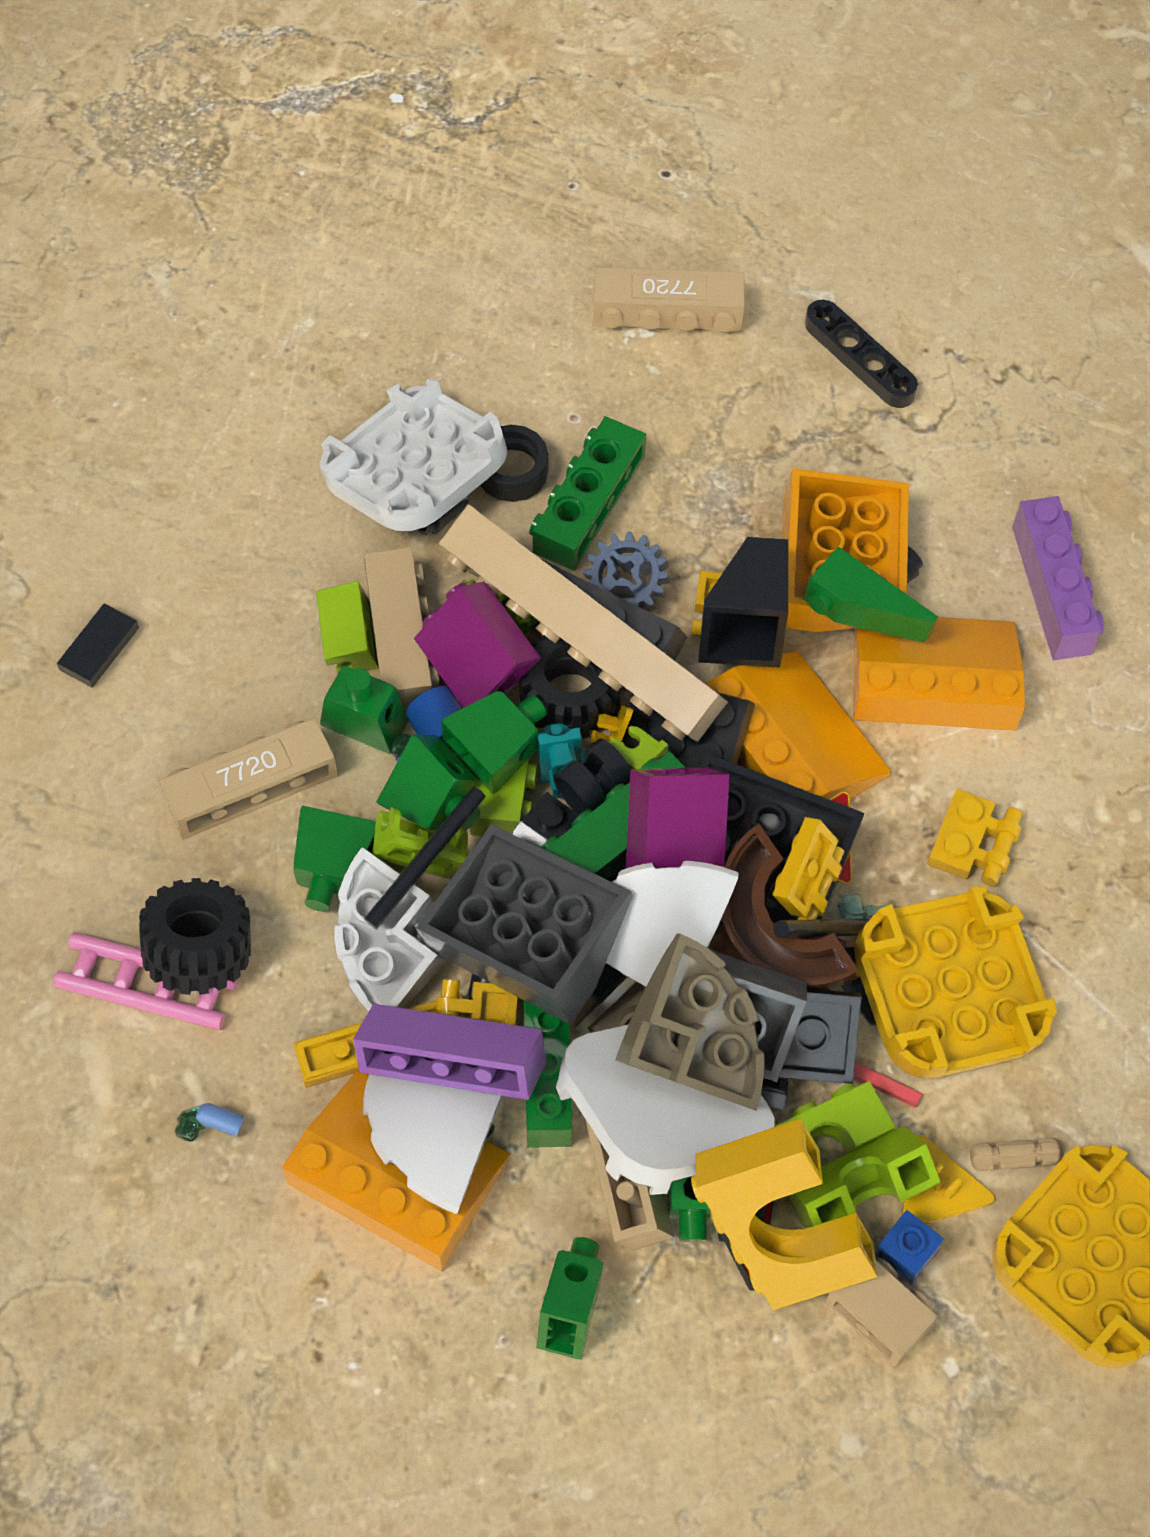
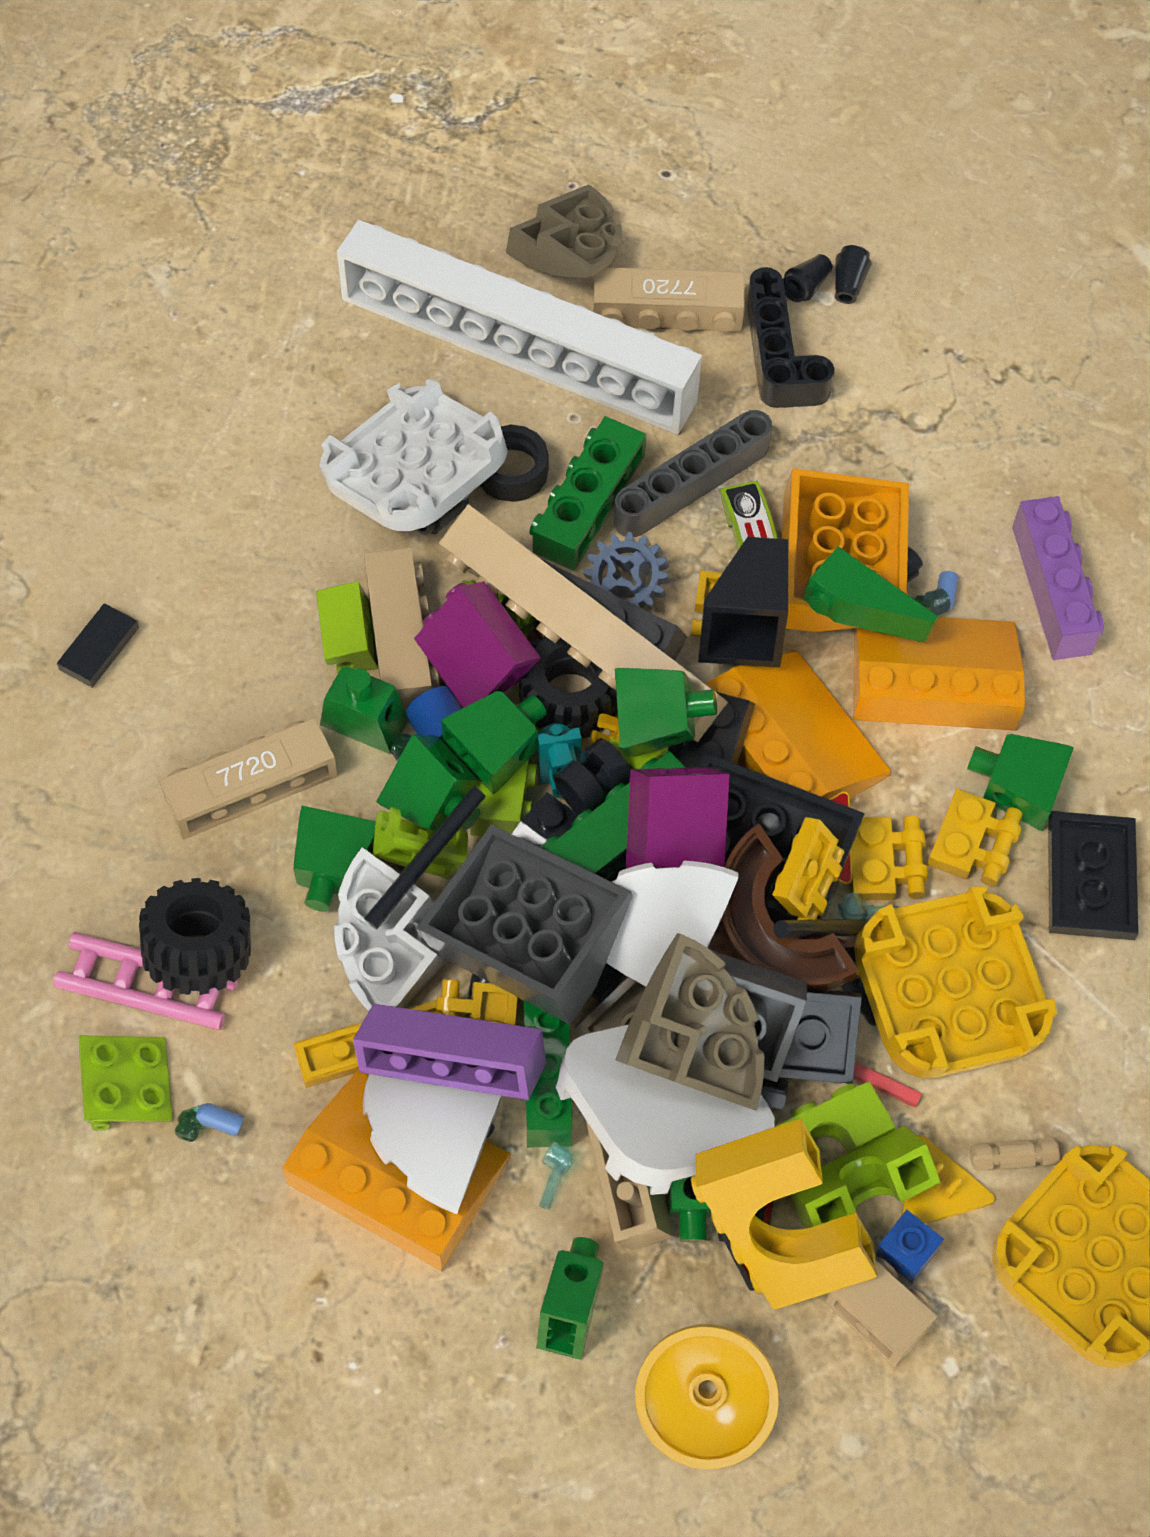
black beam [805,299,918,408] -> none
none -> lime hinge [78,1035,172,1131]
none -> white brick [337,219,702,435]
none -> dark tan brick [506,184,622,278]
none -> clear light blue hand [539,1142,572,1210]
none -> dark grey beam [614,410,772,537]
none -> green torso [615,668,717,757]
none -> yellow dish [635,1324,779,1469]
none -> slope [719,480,778,550]
none -> black beam [747,267,835,408]
none -> black cone [783,254,833,302]
none -> black cone [834,245,872,304]
none -> yellow plate [851,815,928,900]
none -> arm [914,571,959,616]
none -> green torso [967,734,1074,831]
none -> black plate [1048,811,1138,940]

